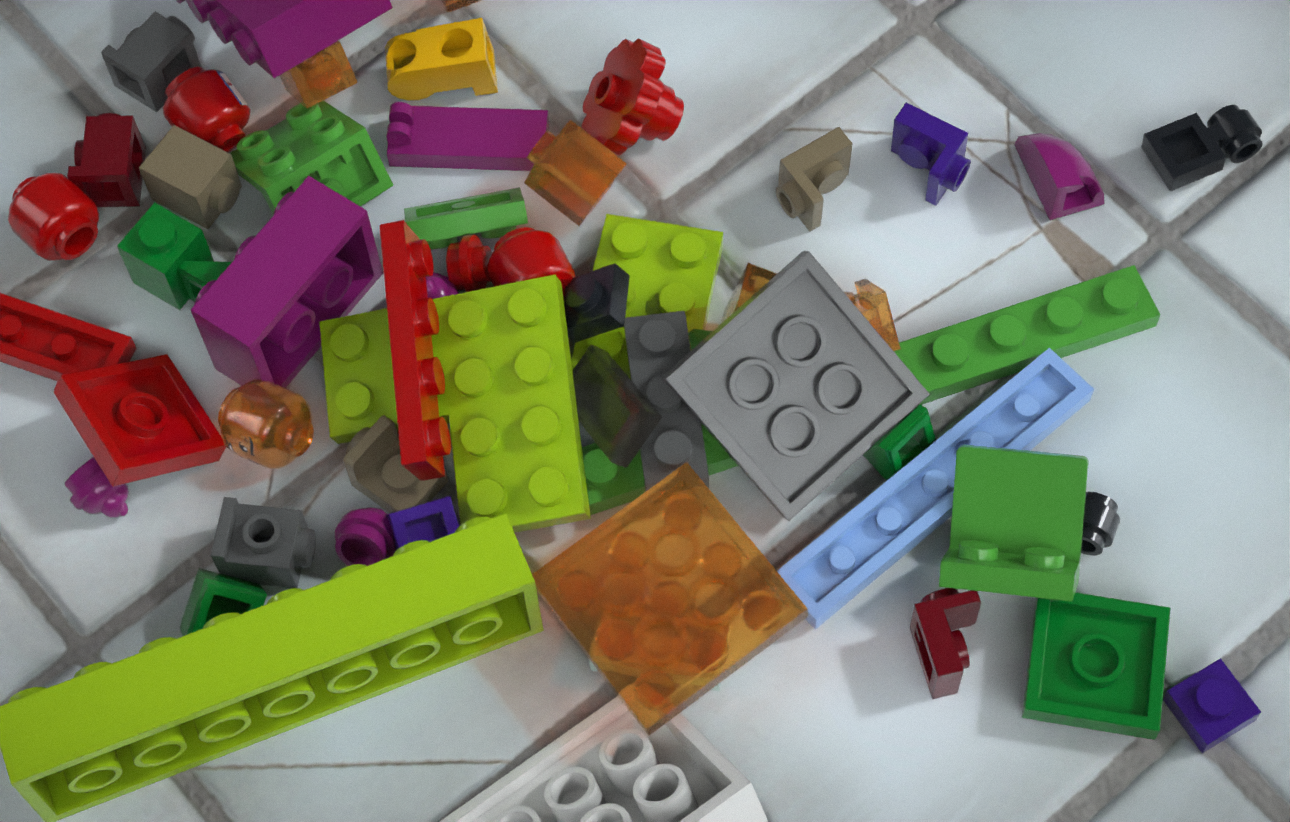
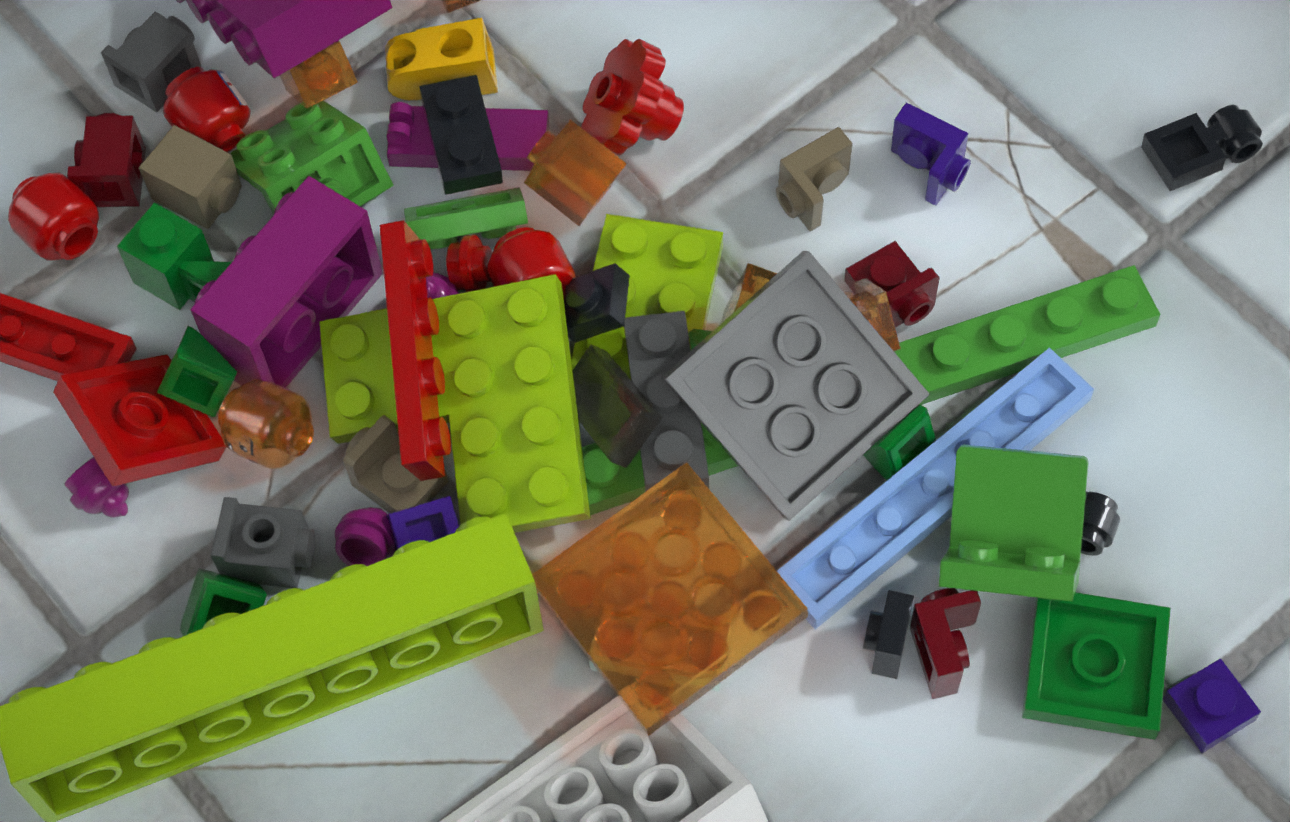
magenta brick [1014,133,1105,220] -> none
none -> green slope [157,326,237,418]
none -> black plate [419,75,503,195]
none -> dark red bracket [844,241,940,334]
none -> black plate [863,590,914,679]

